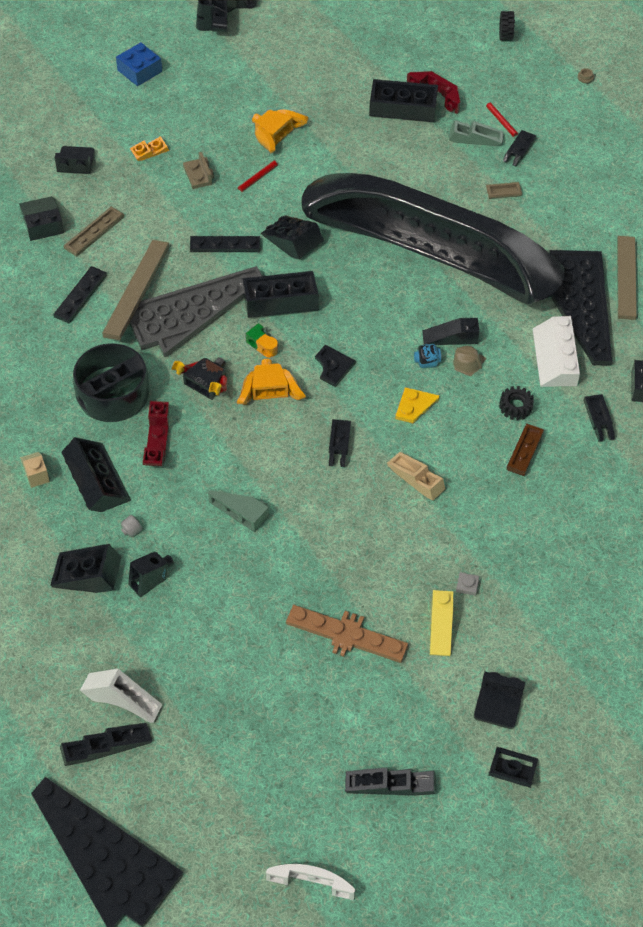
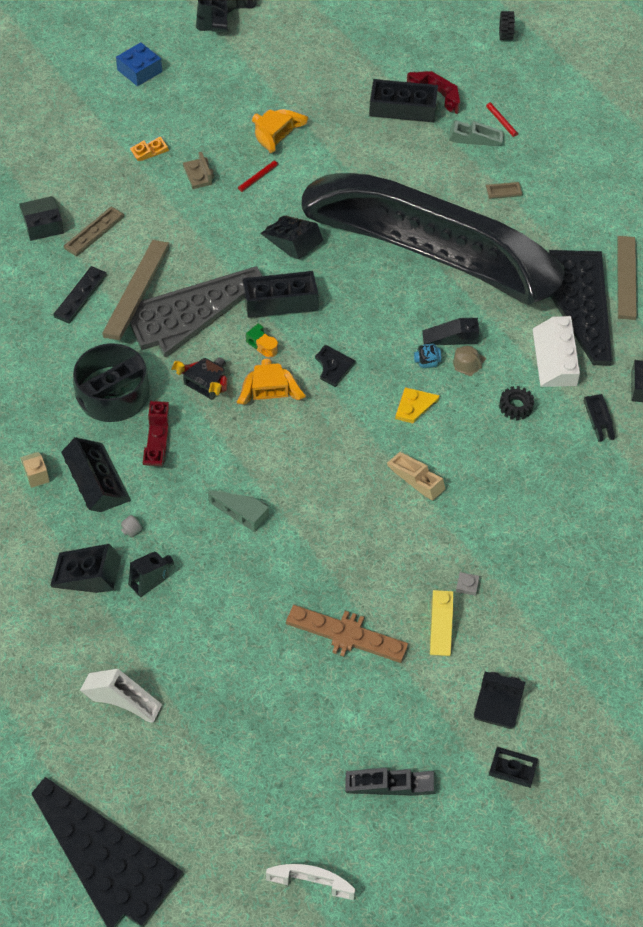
black bracket [54,146,94,174] -> none
black slope [60,722,152,766] -> none
black plate [190,236,260,252] -> none
black hinge [329,419,351,467] -> none
black hinge [503,130,537,166] -> none
reddish brown plate [506,423,544,476] -> none
dark tan plate [578,68,594,83] -> none

